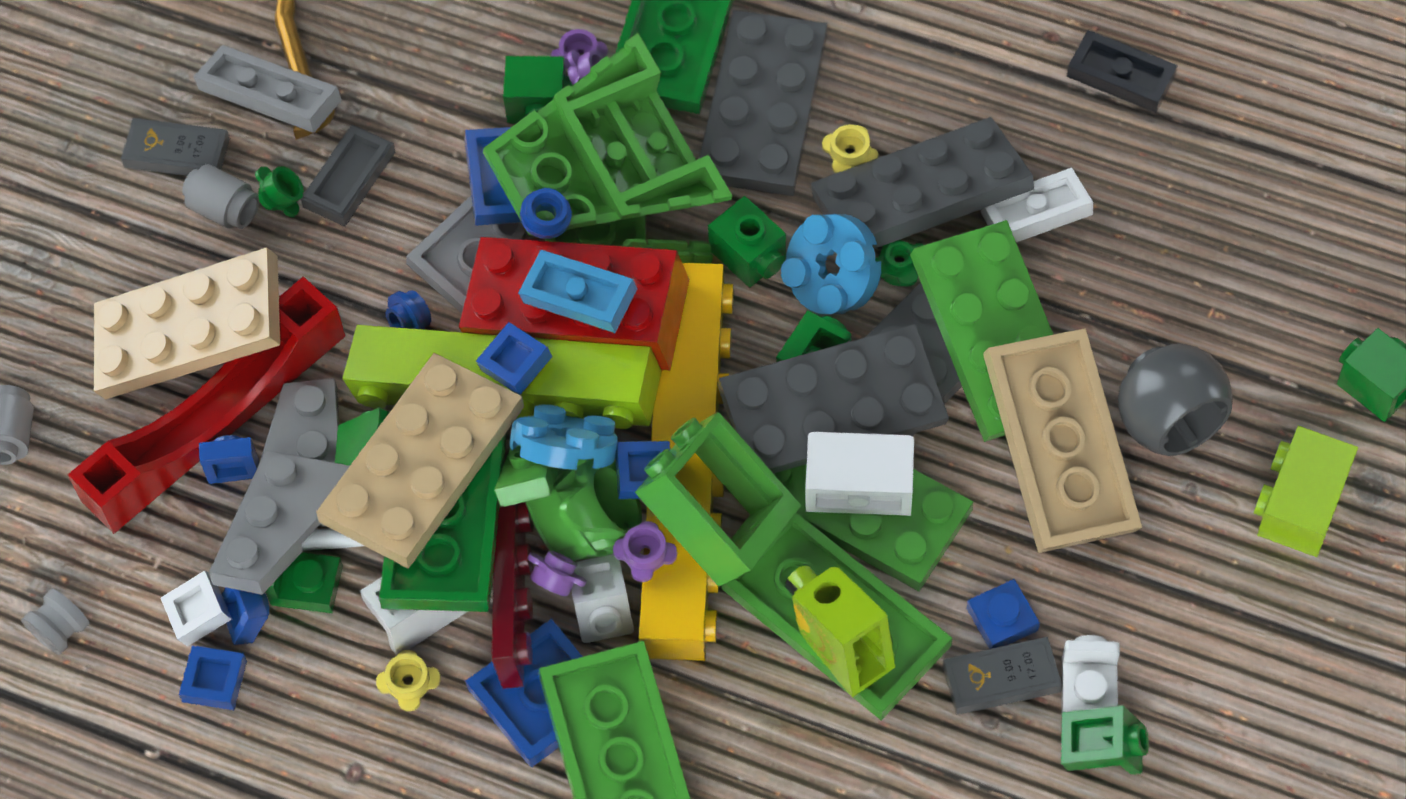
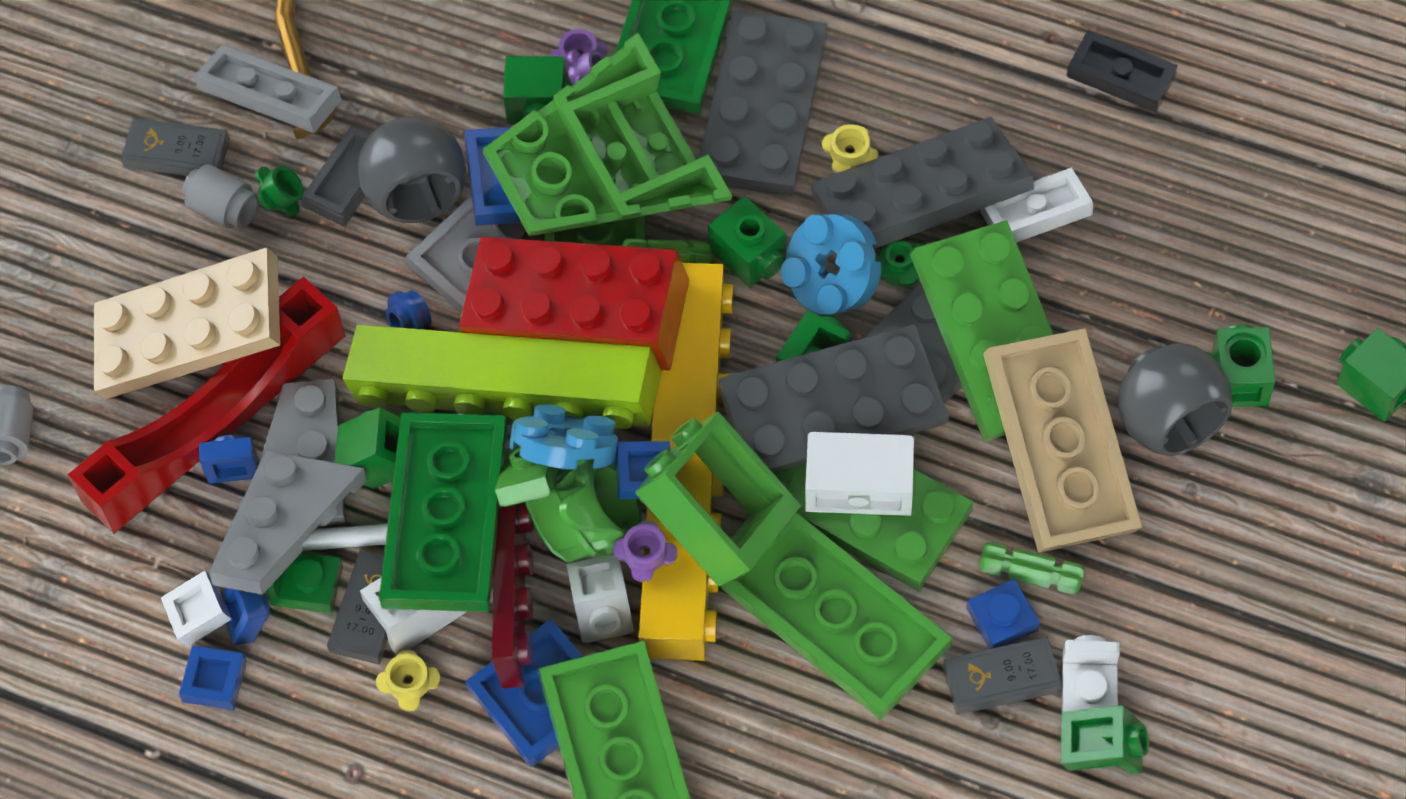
light grey wheel [21,588,90,655] -> none
tan plate [316,353,524,569] -> none
blue plate [476,322,553,395] -> none
dark azure plate [518,250,637,333] -> none
blue plate [520,188,572,239] -> none
medium lavender plate [527,550,587,596] -> none
lime torso [785,565,895,698] -> none
lime brick [1253,425,1358,557] -> none
none -> dark grey tile [327,551,388,665]
none -> dark grey wheel [357,116,466,223]
none -> bright green axle [980,542,1085,595]
none -> green brick [1211,324,1275,407]

